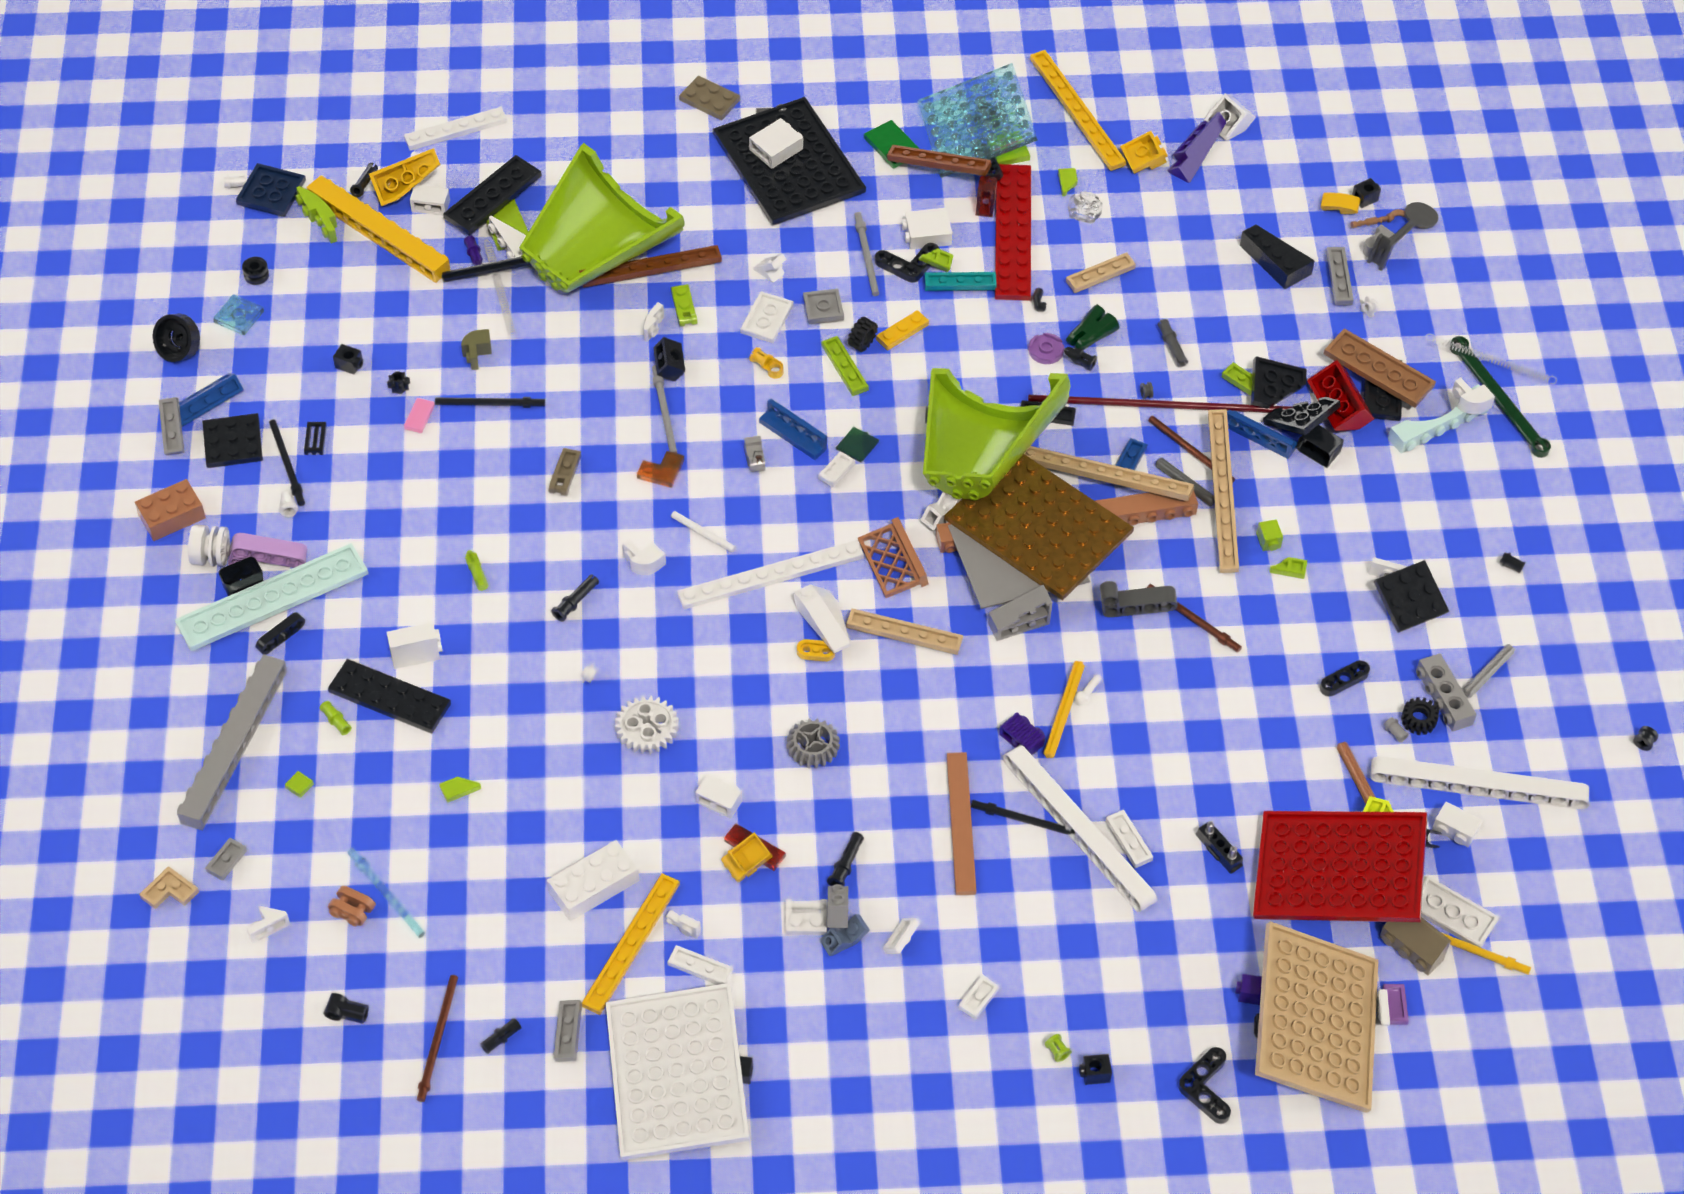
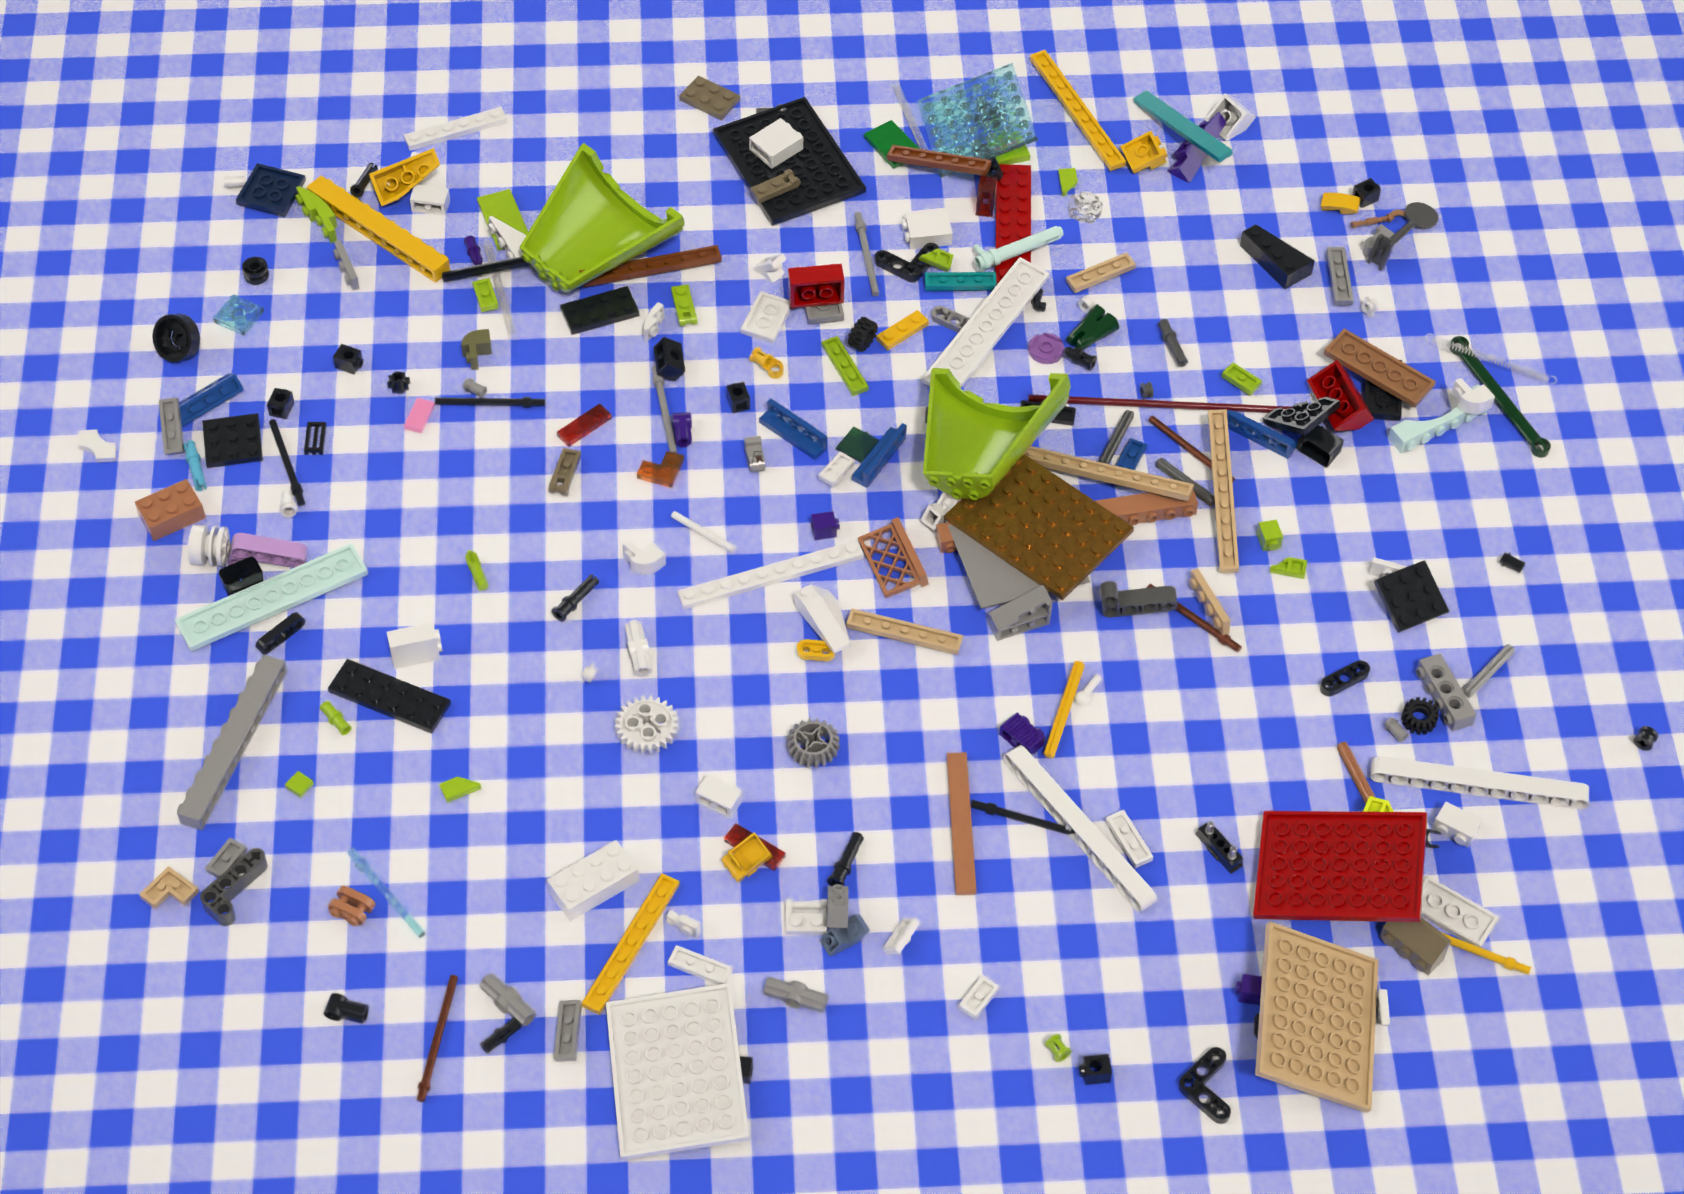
white slope [247,906,290,944] -> none
black plate [443,155,542,235] -> none
black plate [1251,356,1307,409] -> none
medium lavender tile [1382,984,1409,1025] -> none
none -> white tile [78,429,116,463]
none -> medium azure pin [183,440,207,492]
none -> dark grey beam [200,848,268,926]
none -> black brick [267,388,294,420]
none -> light grey plate [333,240,360,291]
none -> light grey pin [463,378,487,398]
none -> lime plate [472,278,499,312]
none -> light grey piece [479,973,536,1027]
none -> clear red plate [557,403,612,447]
none -> black plate [560,286,640,335]
none -> white piece [625,620,652,677]
none -> dark purple piece [673,412,692,448]
none -> black brick [726,382,750,413]
none -> dark tan plate [750,169,801,204]
none -> light grey piece [763,976,829,1013]
none -> red brick [788,263,845,308]
none -> dark purple brick [811,511,840,540]
none -> blue fence [852,423,907,488]
none -> white piece [891,79,935,171]
none -> white plate [922,257,1050,387]
none -> light grey beam [931,306,970,333]
none -> light aqua cylinder [973,226,1064,270]
none -> white bush [1078,295,1096,313]
none -> dark grey axle [1099,410,1134,464]
none -> teal tile [1133,90,1233,163]
none -> tan plate [1189,568,1231,636]

